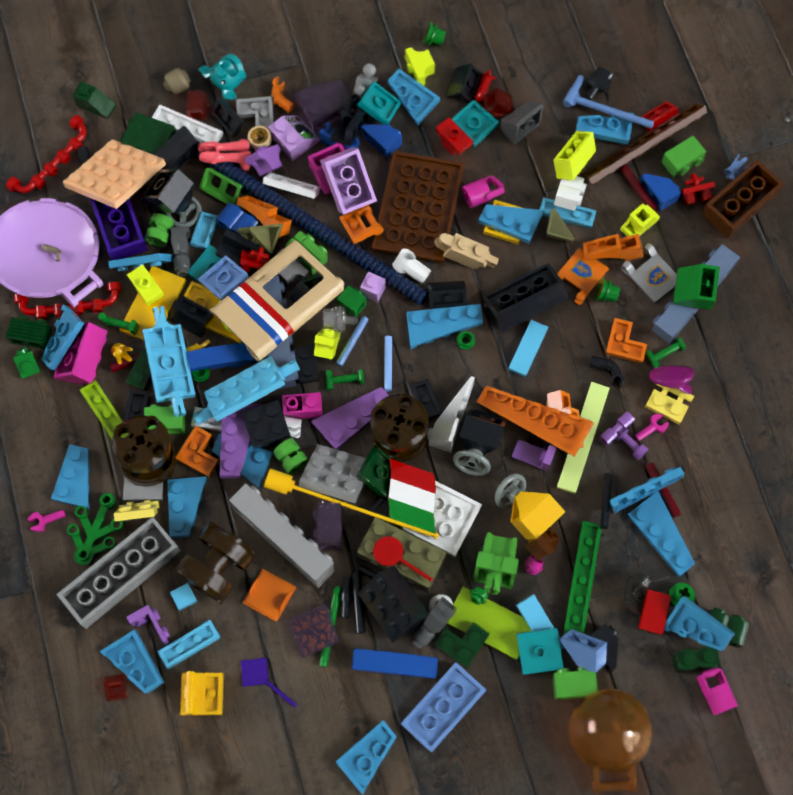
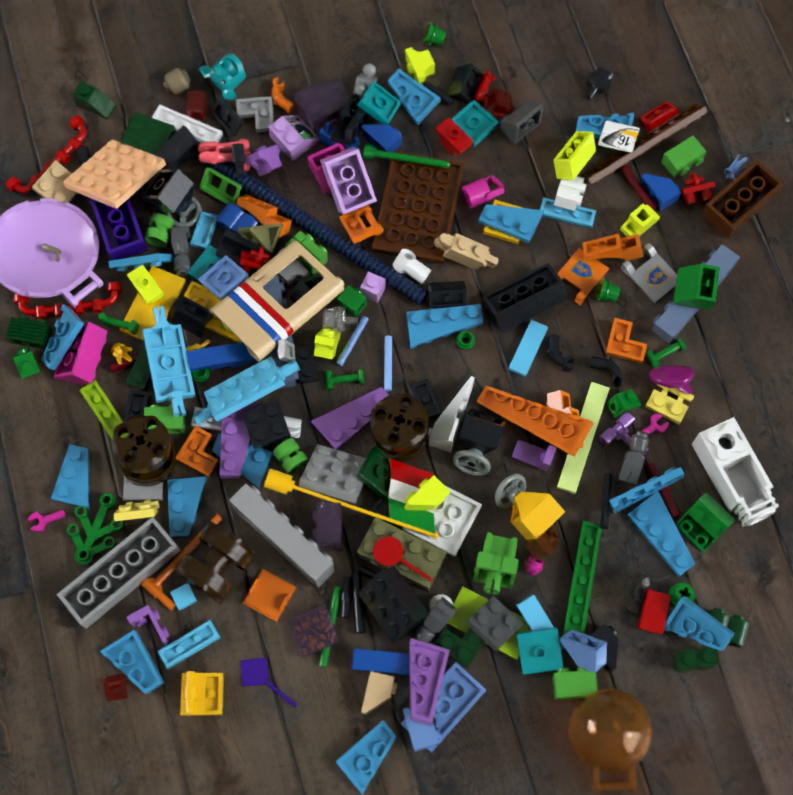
piece [248,126,272,150] -> none
white tile [263,172,320,199] -> none
dark pink slope [282,392,323,419] -> none
green plate [469,587,488,605] -> none
olive slope [545,208,575,242] -> none
medium blue bar [562,75,654,128] -> none
dark pink piece [697,668,738,716] -> none
none -> tan plate [32,160,77,203]
none -> orange bar [141,514,223,611]
none -> black bar [231,143,245,177]
none -> light grey plate [277,339,295,363]
none -> tan slope [361,671,398,715]
none -> green piece [363,144,450,168]
none -> medium blue slope [403,708,441,752]
none -> neon yellow slope [404,475,451,511]
none -> medium lavender wing [409,638,450,726]
none -> black bar [422,80,454,106]
none -> dark grey plate [466,596,523,652]
none -> black piece [547,335,575,372]
none -> sticker [598,121,639,152]
none -> green bracket [606,389,641,419]
none -> dark grey piece [619,430,649,485]
none -> green slope [675,492,736,553]
none -> white piece [692,417,779,527]

